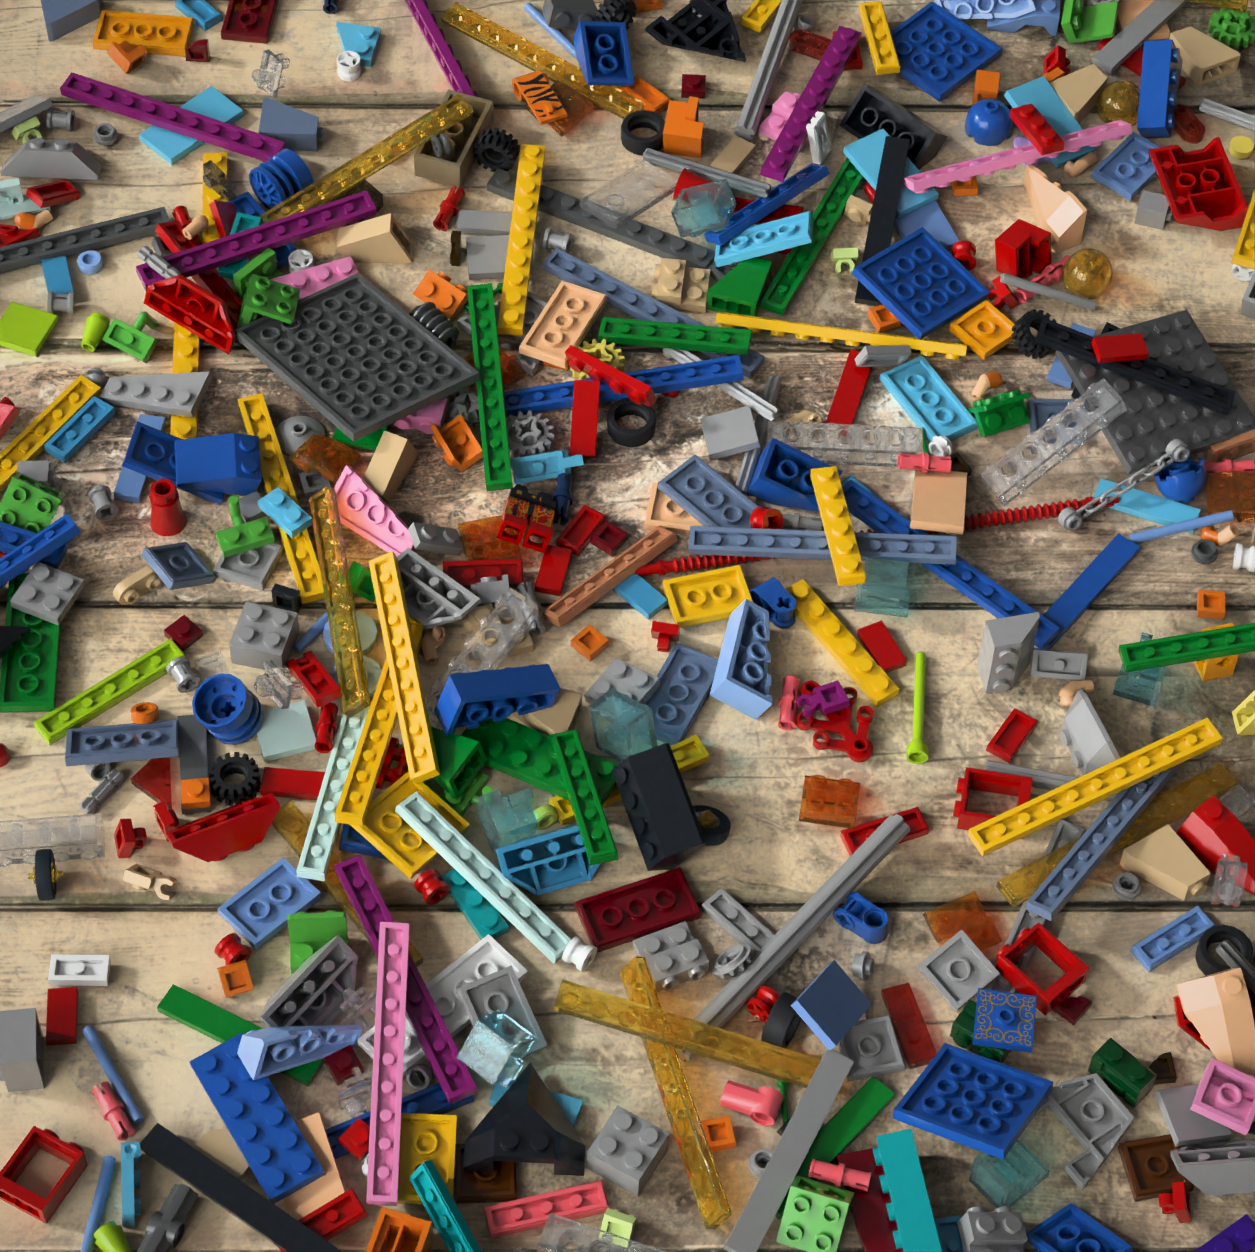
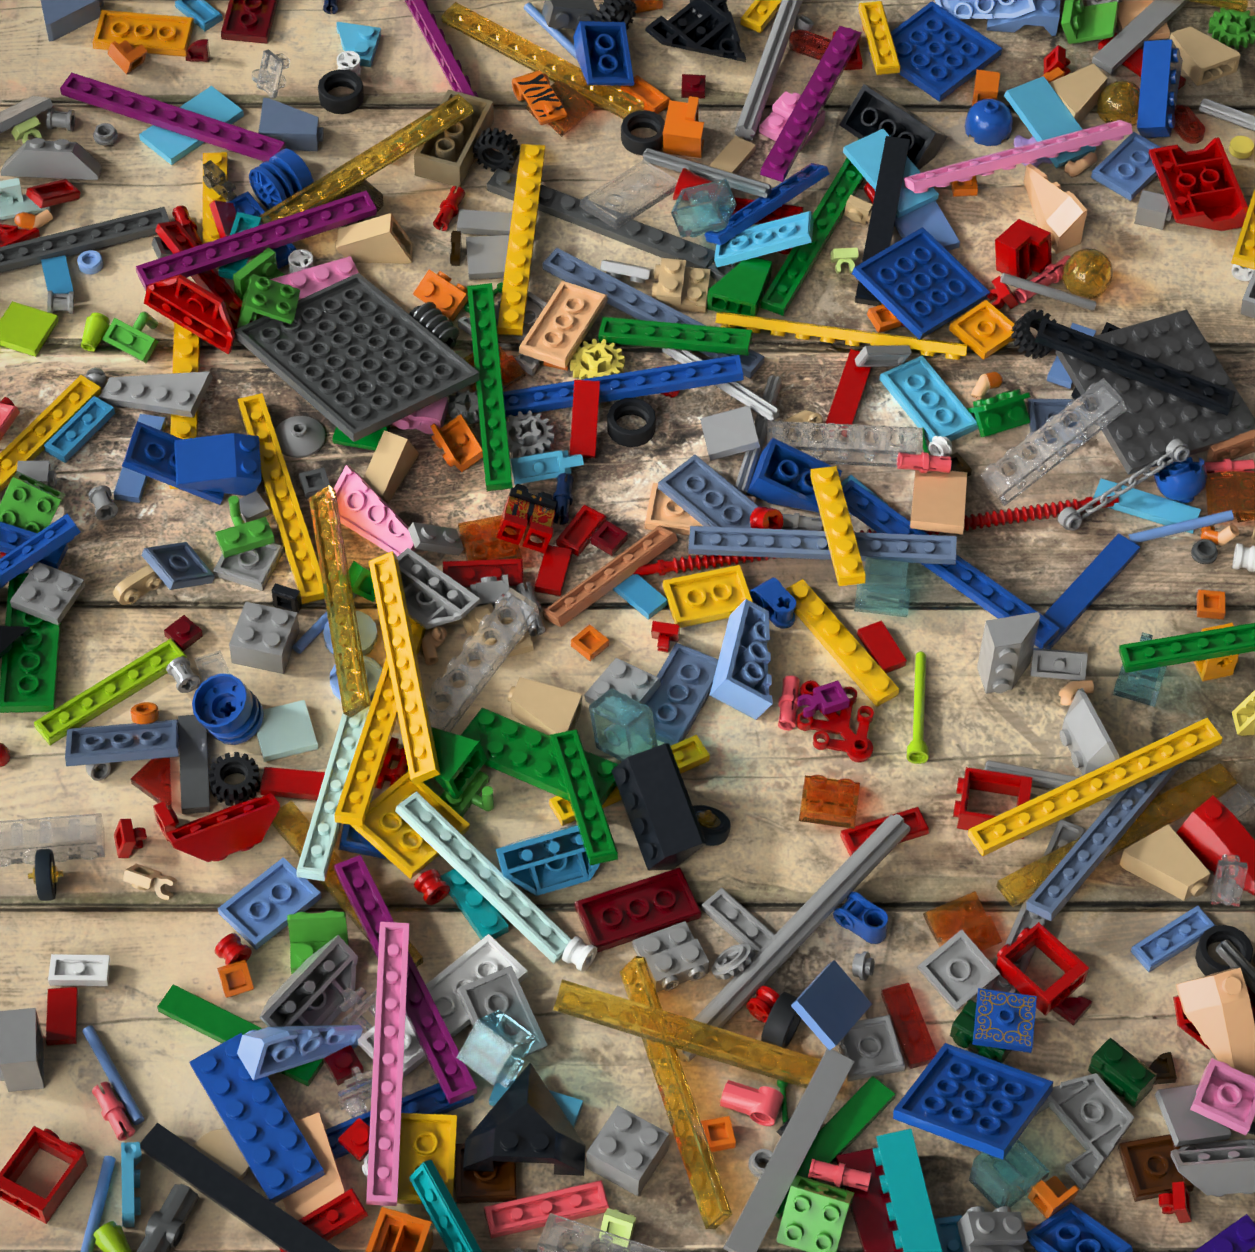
light grey axle [79,769,124,816] -> none
light grey axle [138,246,181,279] -> none
red plant [149,479,187,536] -> none
orange plate [181,778,211,810] -> none
light nougat arm [182,214,209,240] -> none
clear hips [254,660,304,709] -> none
medium azure plate [258,487,313,538] -> none
red plate [286,651,342,708] -> none
clear orange slope [289,434,361,484] -> none
red pin [315,702,338,753] -> none
light grey hinge [406,1064,432,1090] -> none
dark grey bush [431,133,451,157] -> none
blue wedge [434,664,561,736] -> none
clear light blue plate [476,788,537,853] -> none
light yellow tile [529,804,558,830] -> none
light grey bush [542,228,572,253] -> none
red plate [565,345,657,407] -> none
white tile [806,111,832,165] -> none
red wheel [951,241,977,271] -> none
red tile [986,708,1038,764] -> none
red plate [1010,104,1064,155] -> none
red tile [1091,333,1149,363] -> none
light grey plate [1112,872,1141,900] -> none
none -> black tyre [318,69,364,114]
none -> plate [600,259,654,283]
none -> orange panel [1028,1176,1080,1219]

